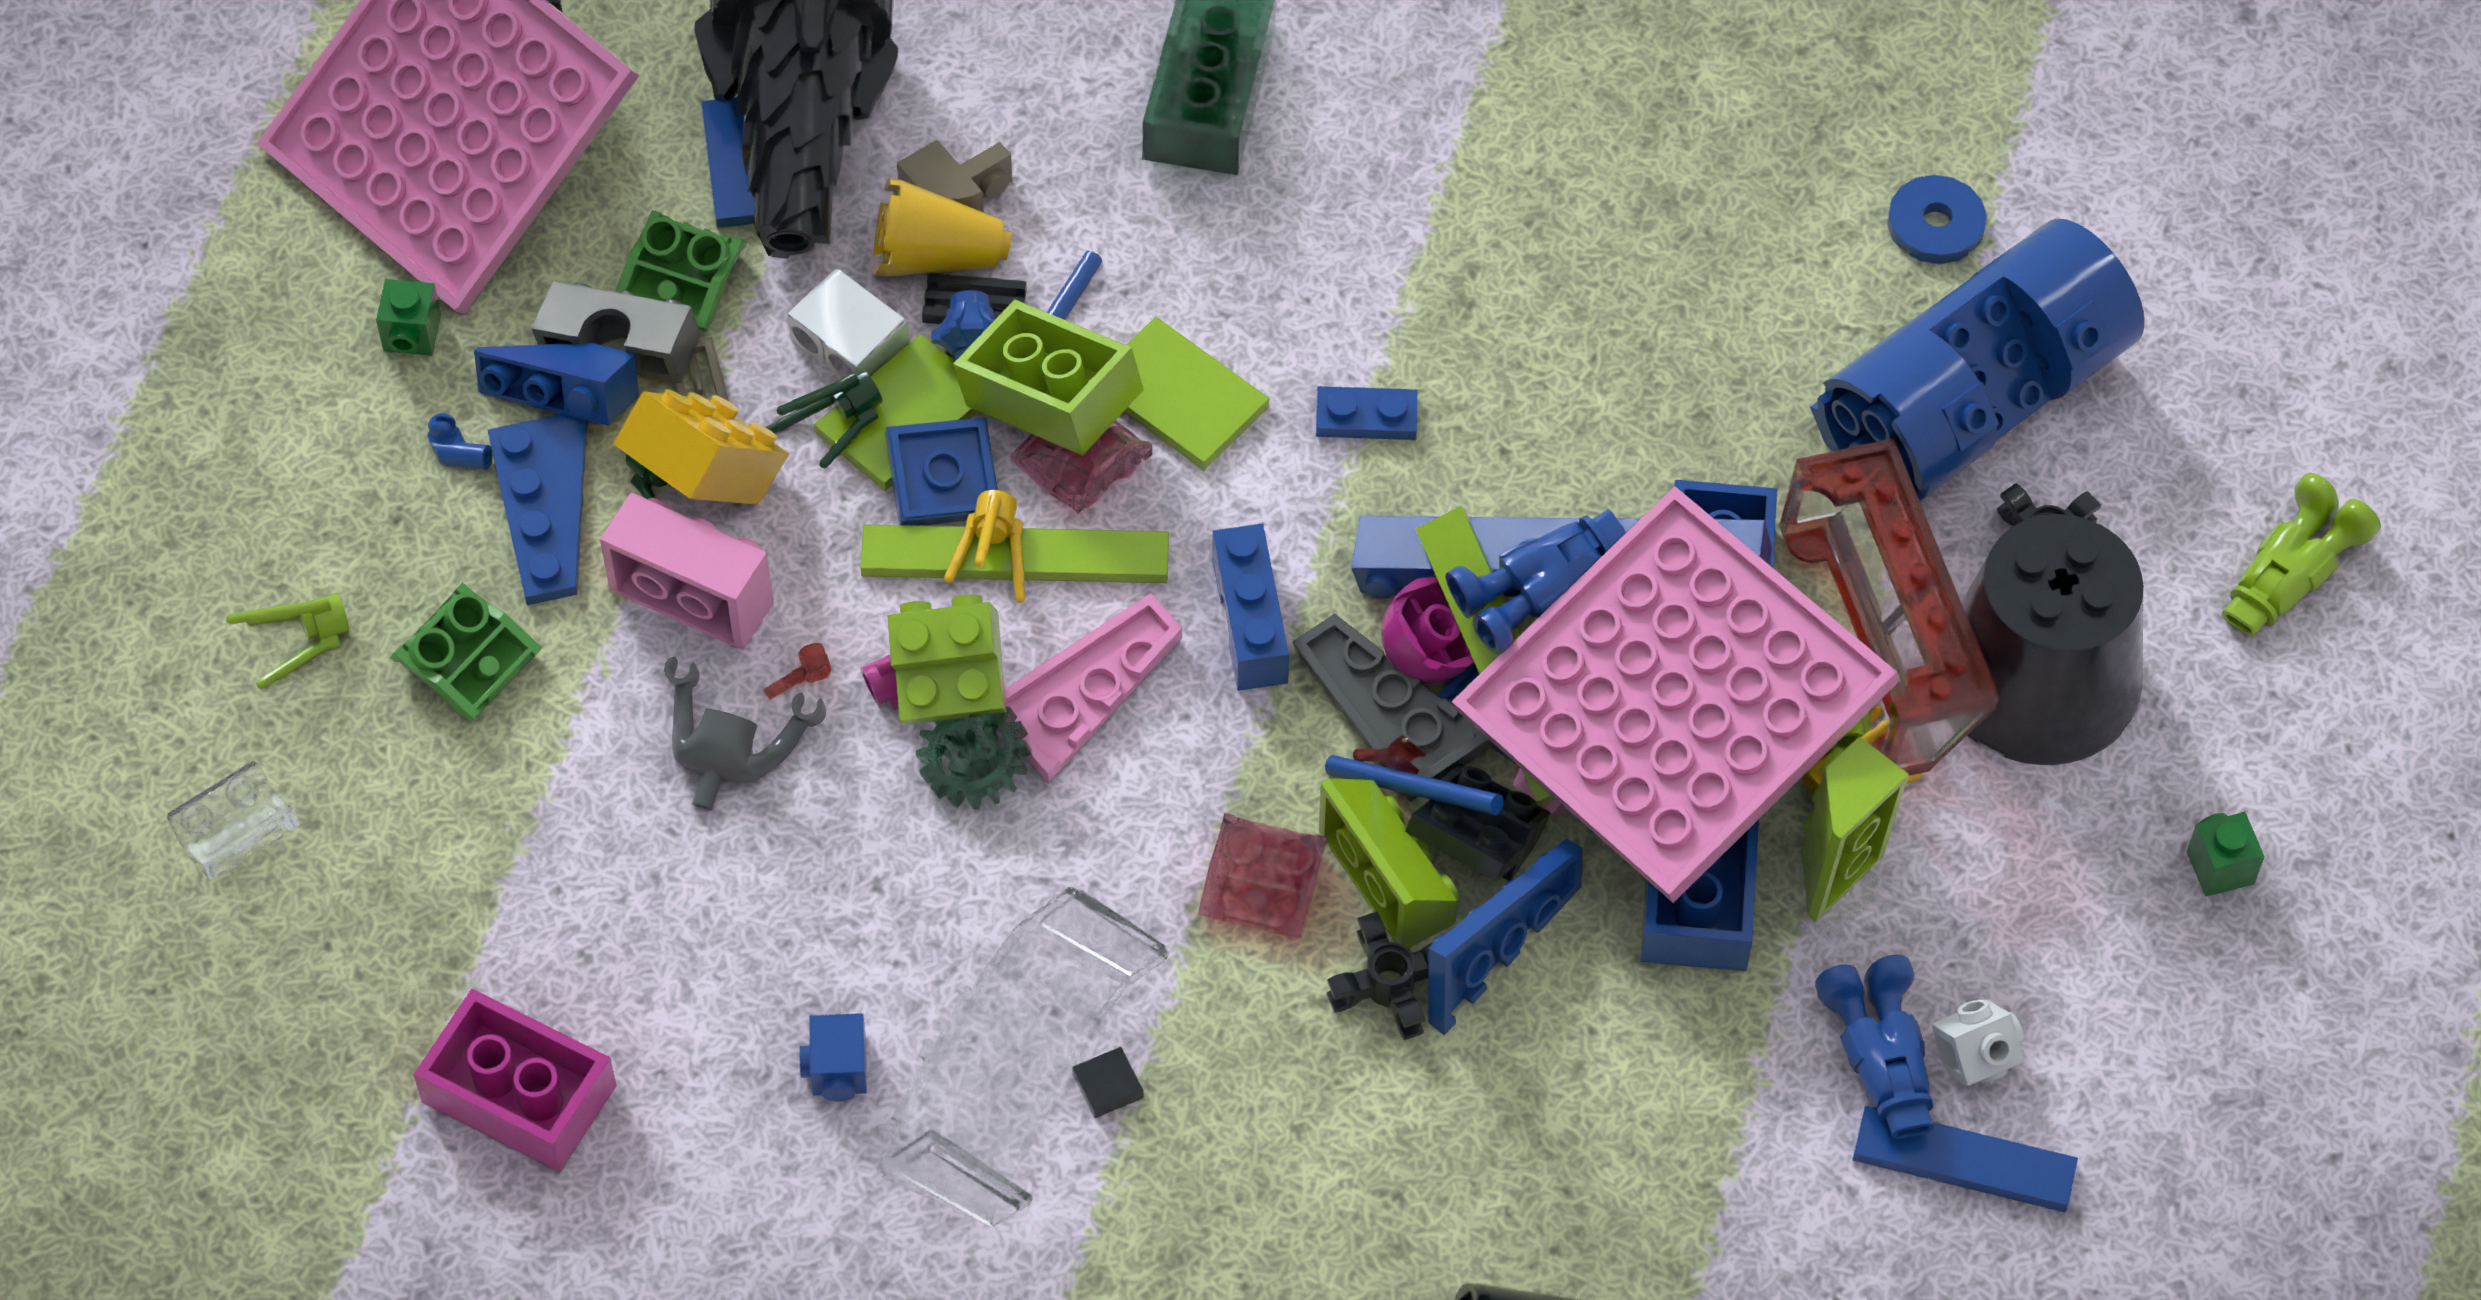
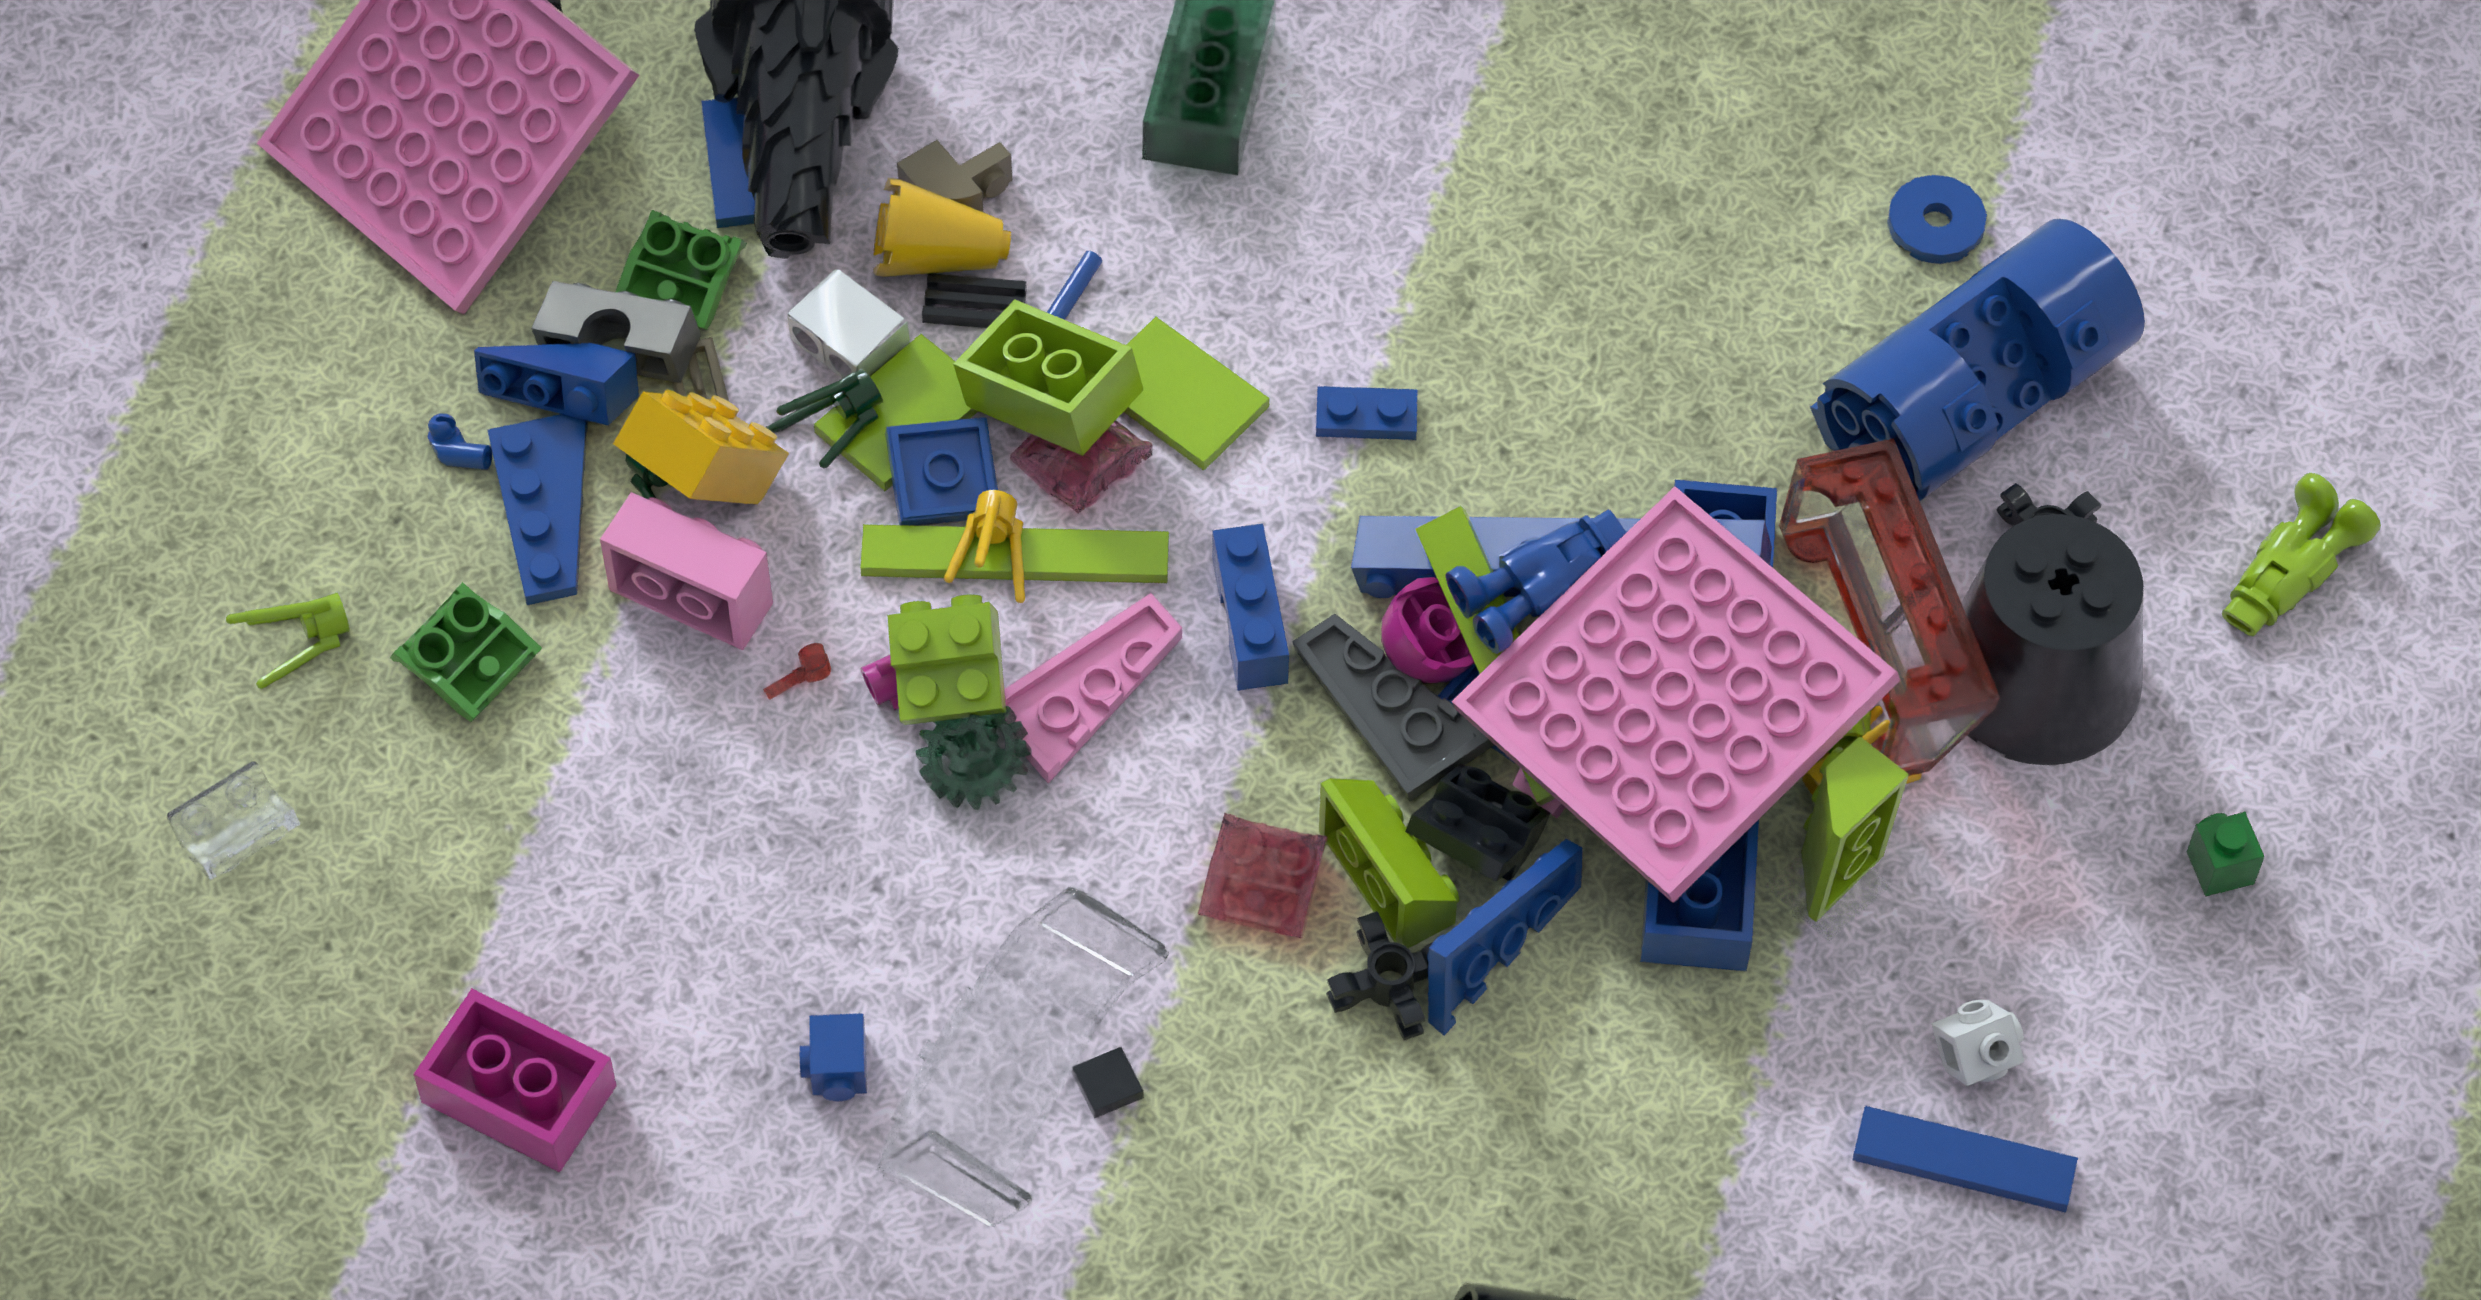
green brick [376,279,441,356] -> none
dark grey piece [664,657,826,811] -> none
blue rock [931,290,996,360] -> none
blue bar [1325,755,1503,815] -> none
clear red hand [1353,736,1426,775] -> none
blue piece [1815,954,1934,1139] -> none

